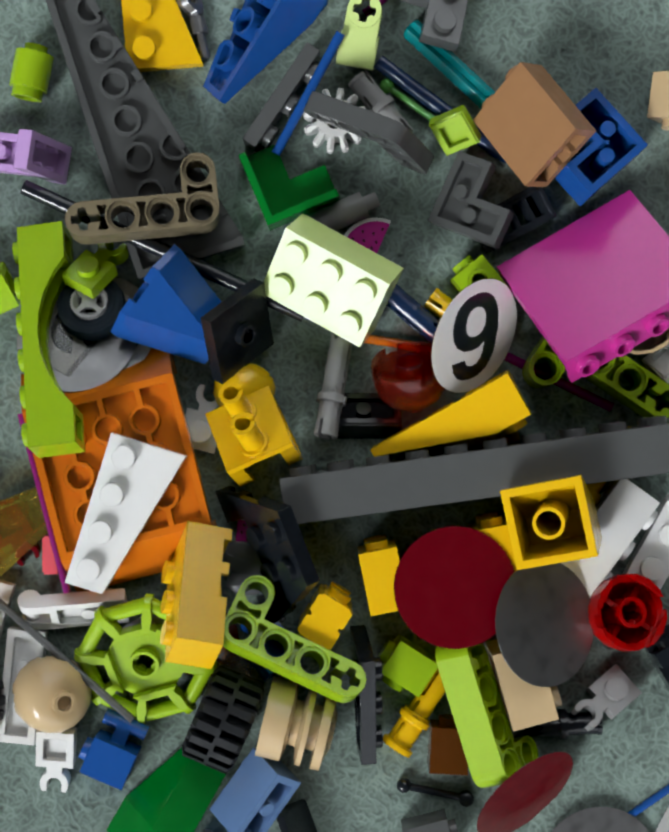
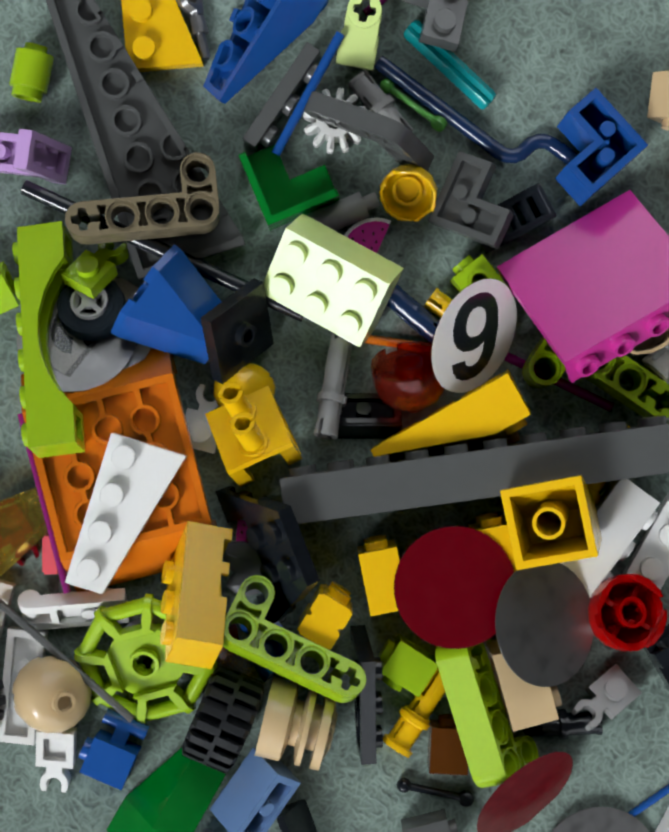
lime tile [429,105,482,156] -> none
medium nougat brick [473,62,596,187] -> none
none -> yellow hair [379,164,438,222]

